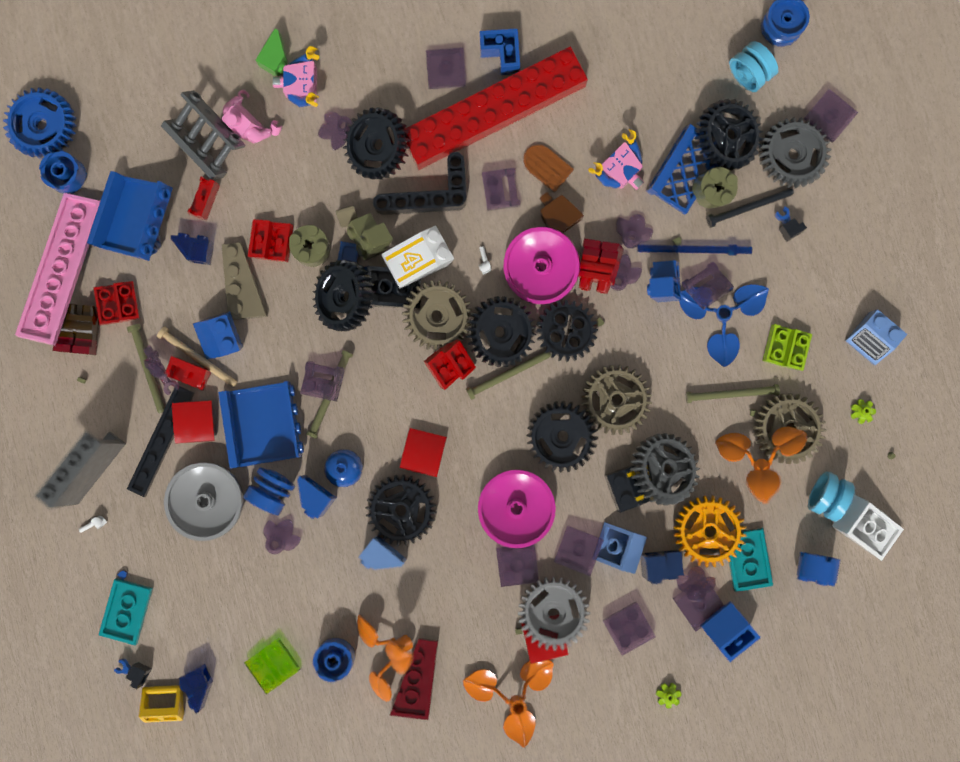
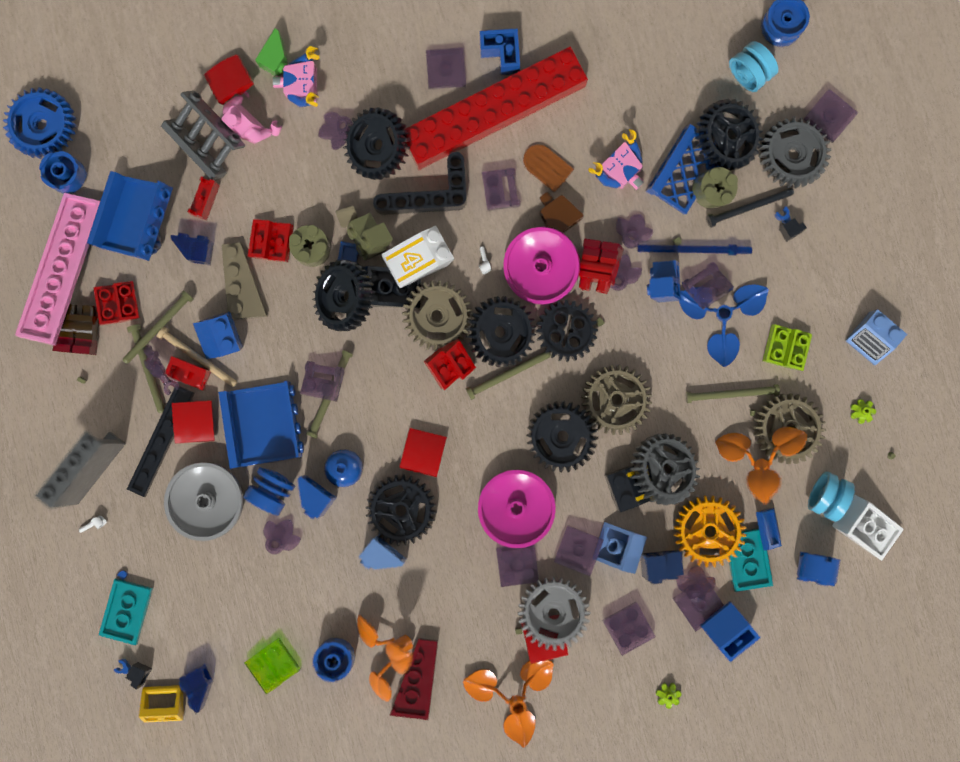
none -> olive bar [123,290,194,364]
none -> red slope [204,54,254,105]
none -> blue tile [756,508,782,550]

